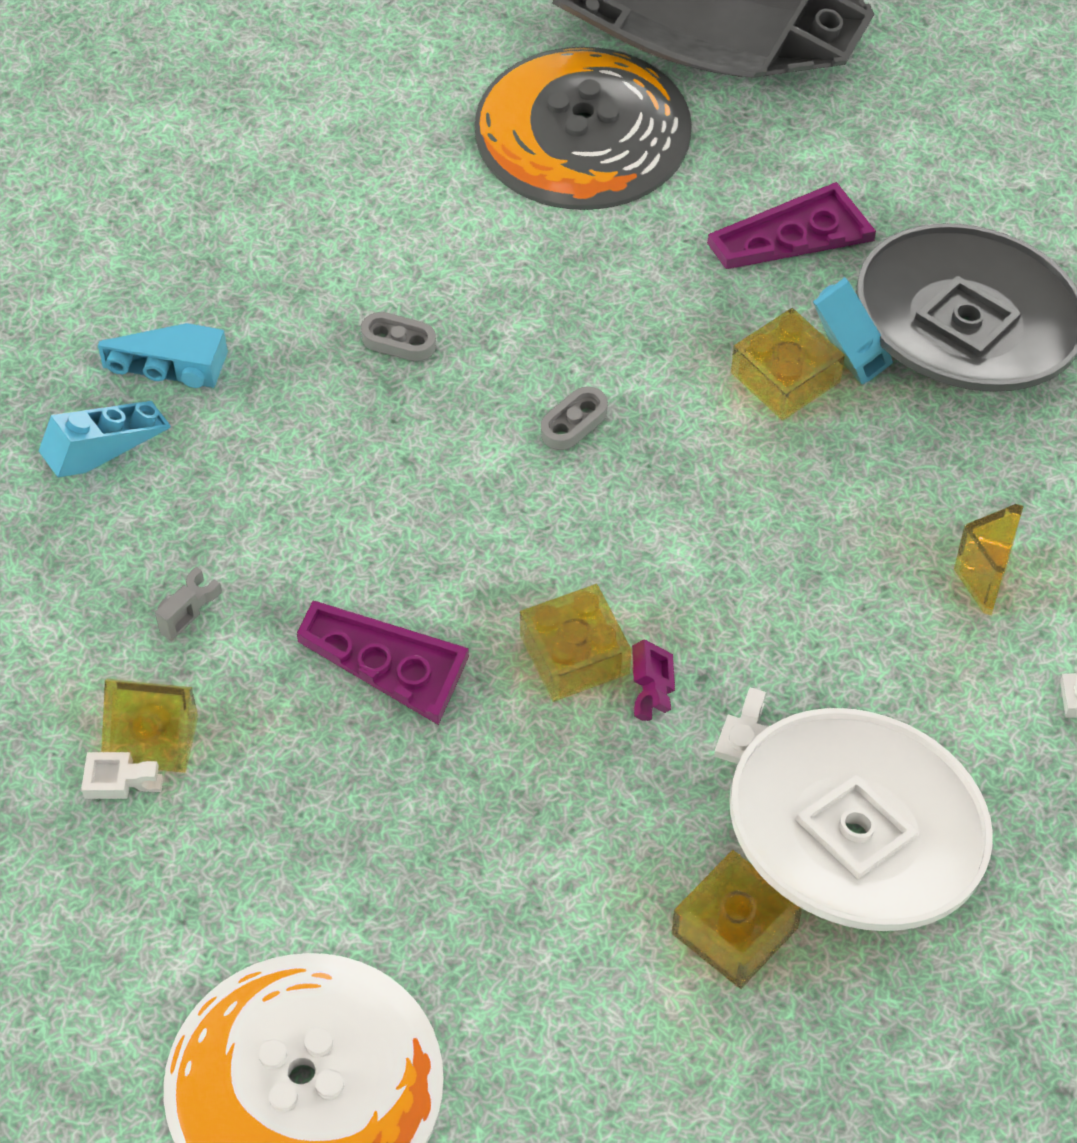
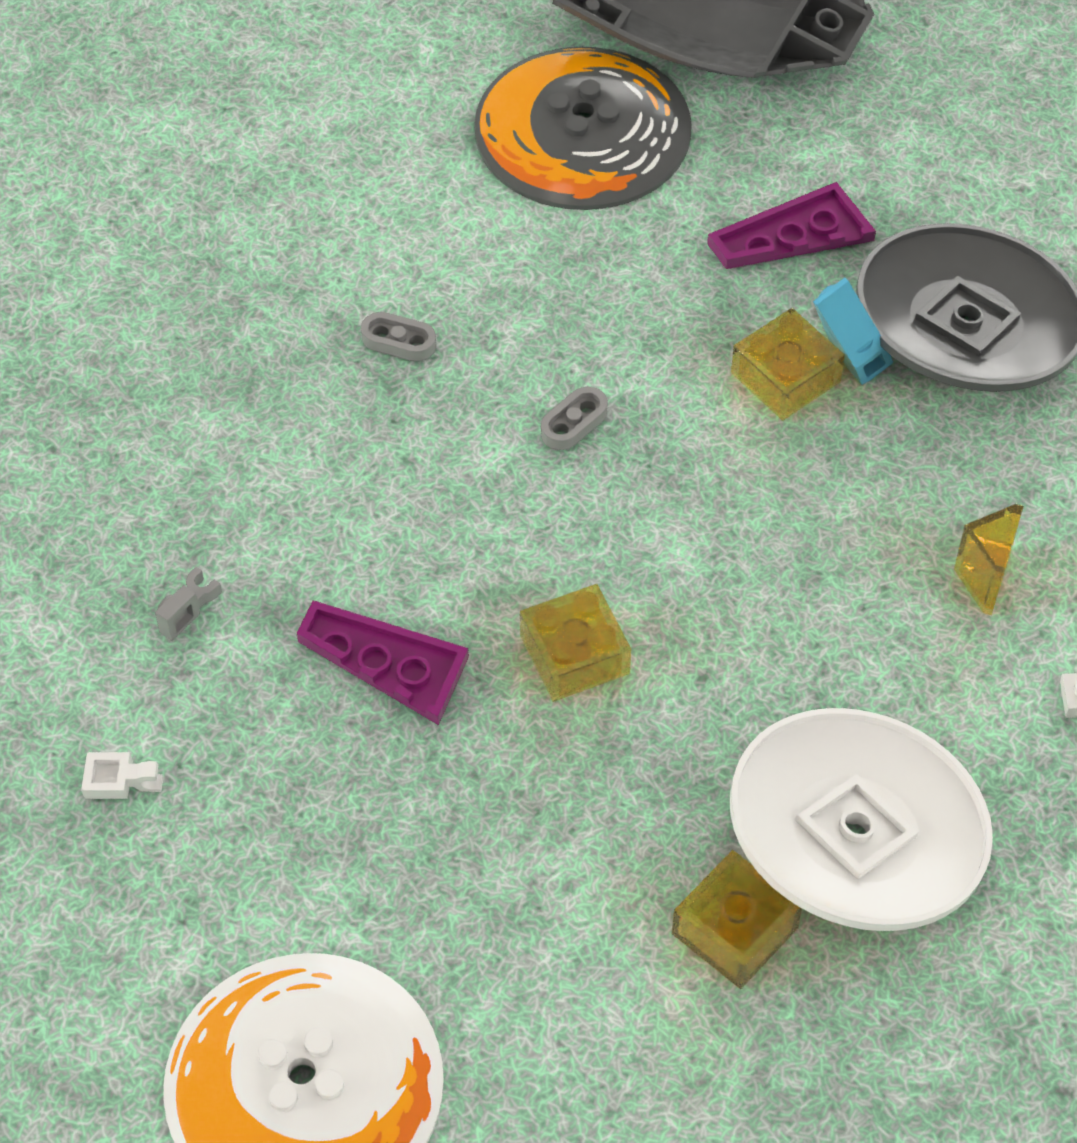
medium azure slope [39,401,171,478] -> none
medium azure slope [98,323,228,388] -> none
clear yellow slope [101,679,198,773] -> none
magenta plate [632,639,675,721] -> none
white plate [714,687,768,764] -> none

